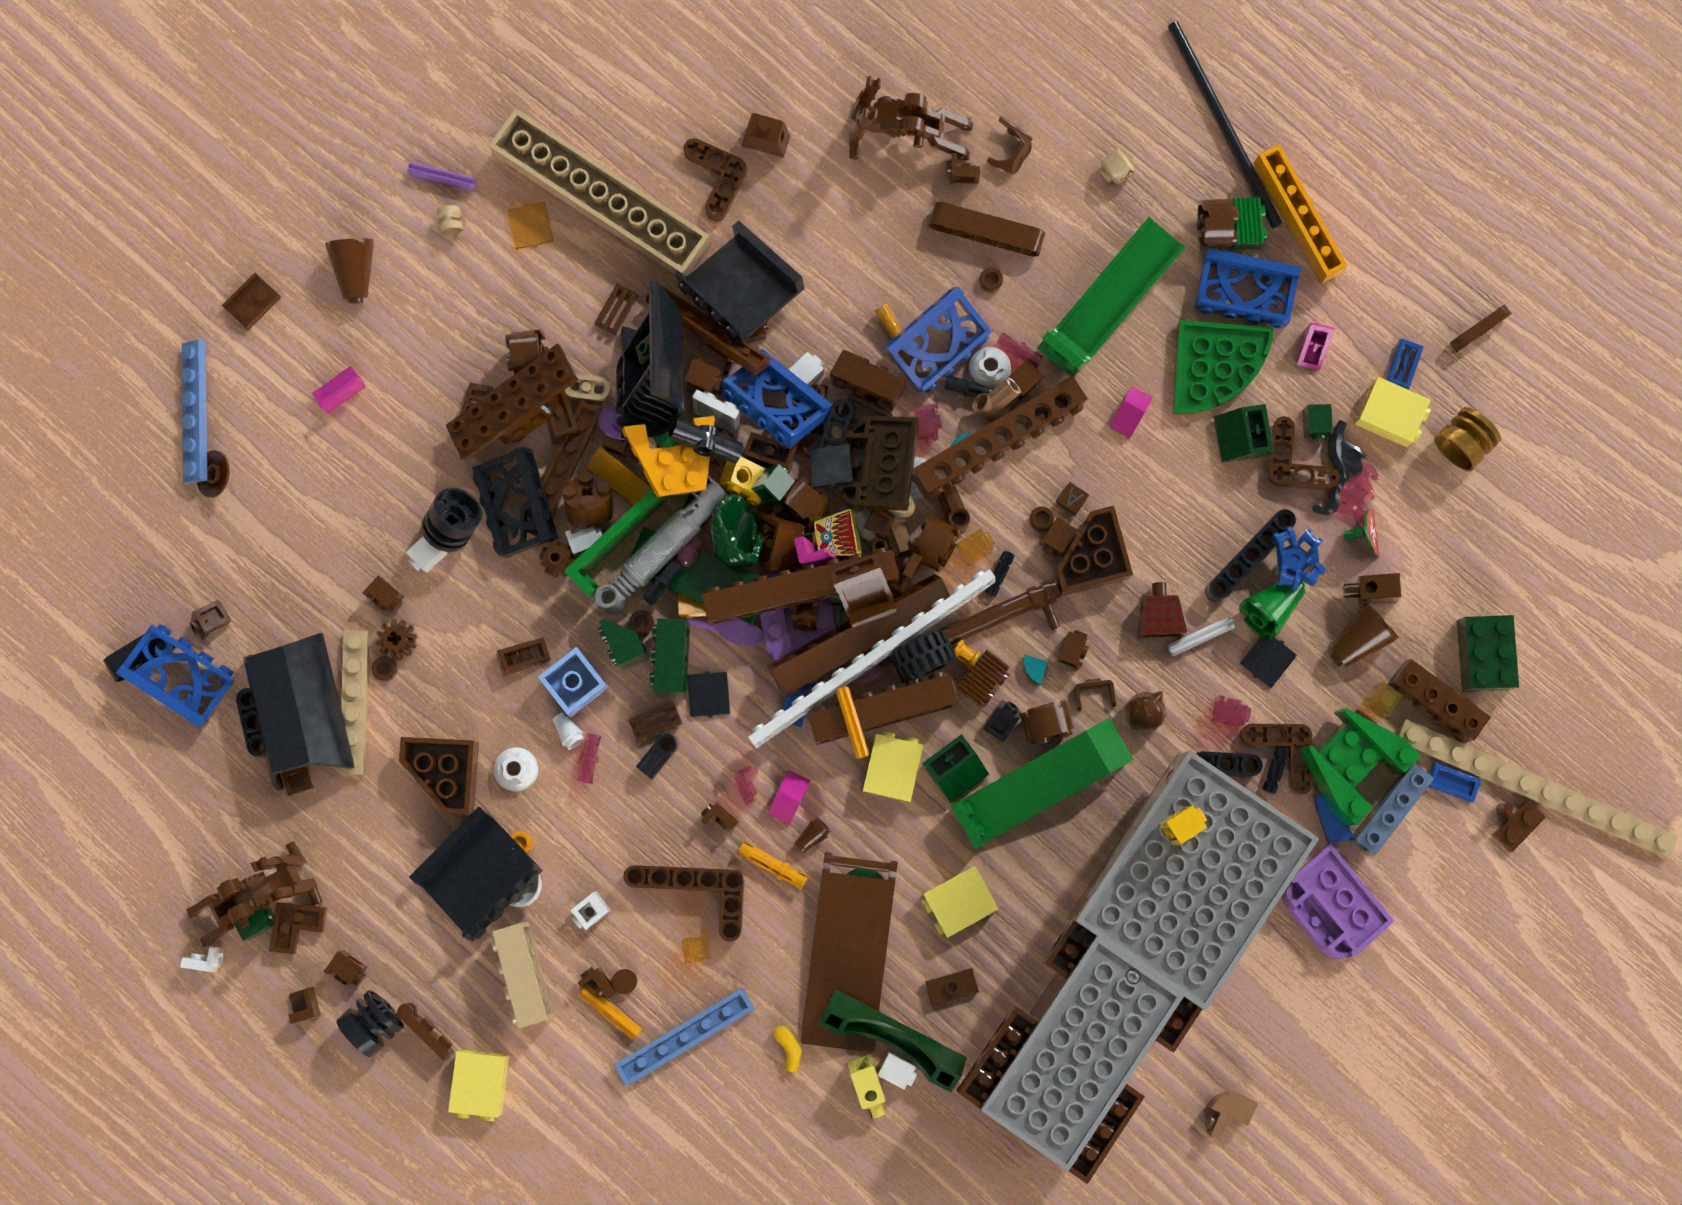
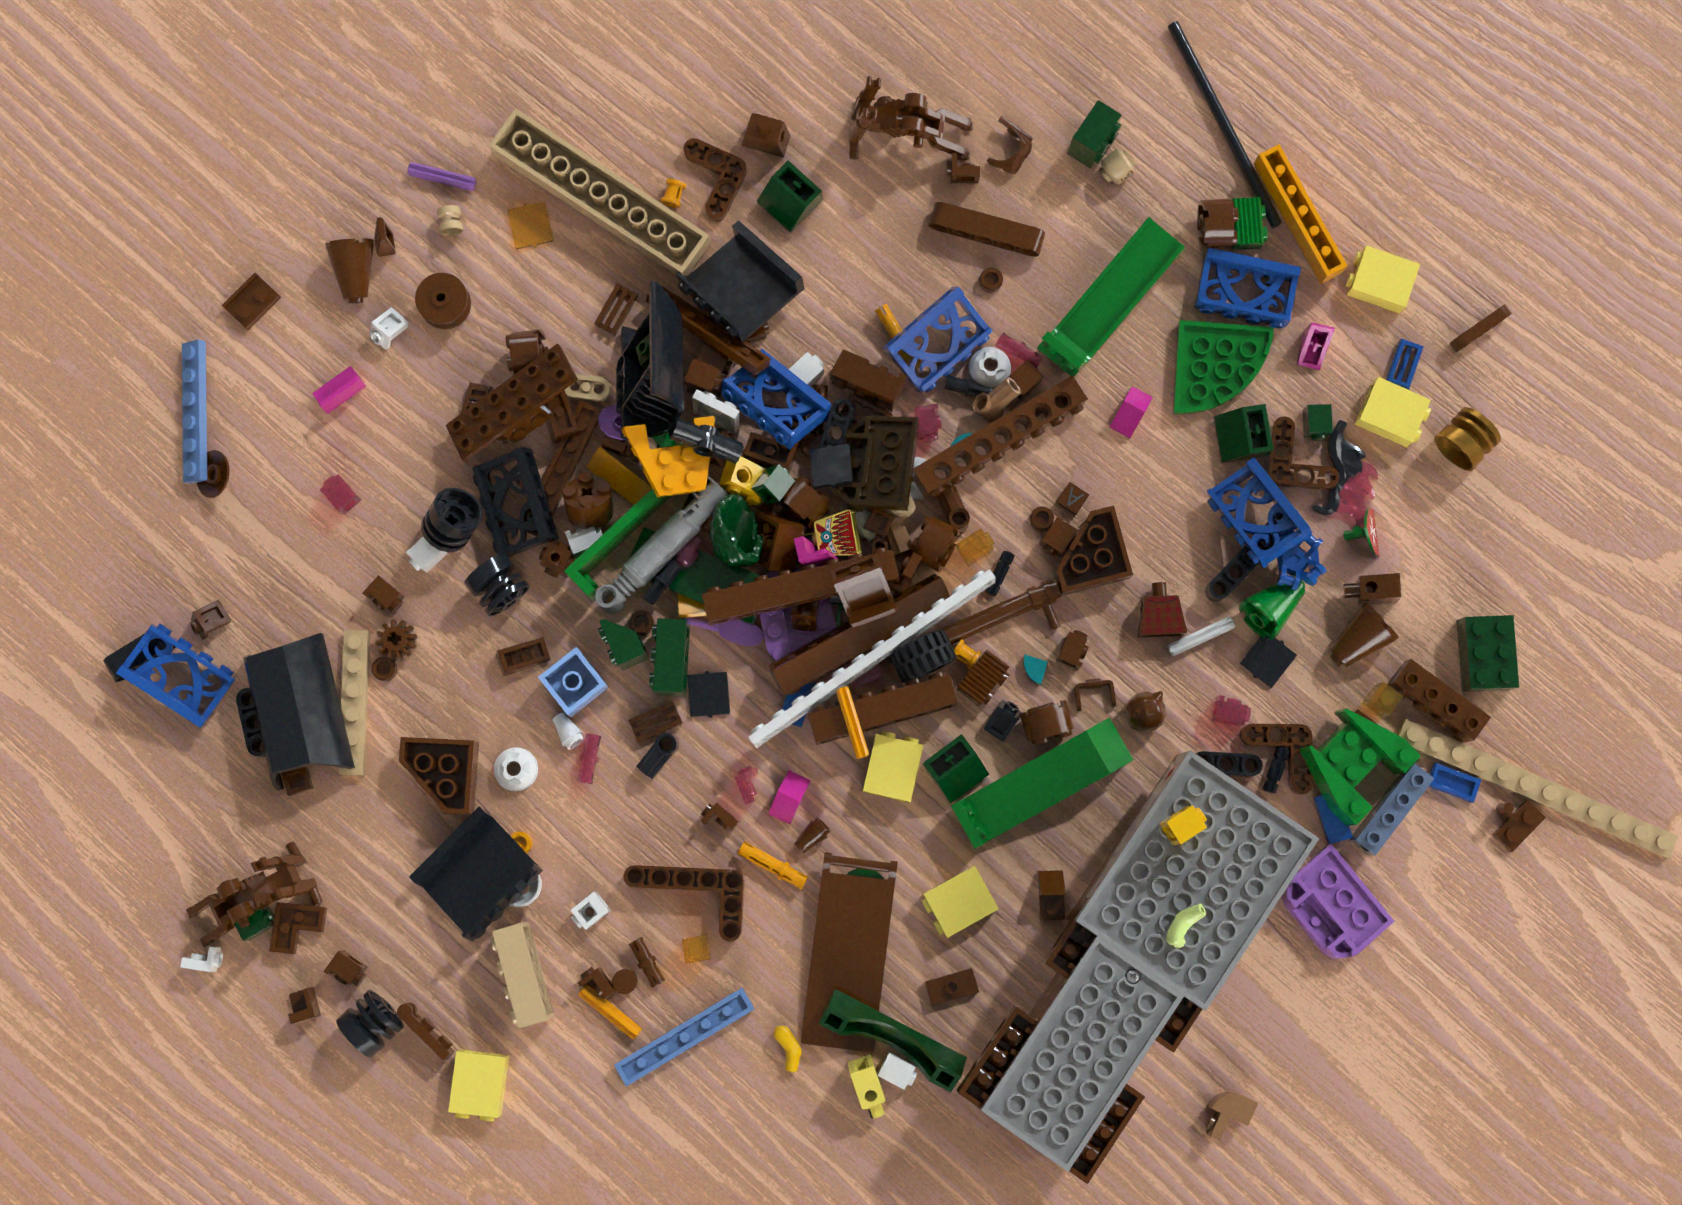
none -> clear pink brick [320,474,362,515]
none -> white bracket [370,307,409,350]
none -> reddish brown slope [374,217,396,257]
none -> reddish brown wheel [415,273,471,330]
none -> black wheel [464,553,530,617]
none -> reddish brown pin [628,937,665,988]
none -> light orange bush [661,178,687,209]
none -> dark green slope [757,160,823,233]
none -> reddish brown slope [1038,870,1066,920]
none -> dark green brick [1068,100,1122,169]
none -> yellowish green arm [1166,904,1206,948]
none -> blue fence [1207,457,1313,568]
none -> light yellow brick [1345,245,1420,314]

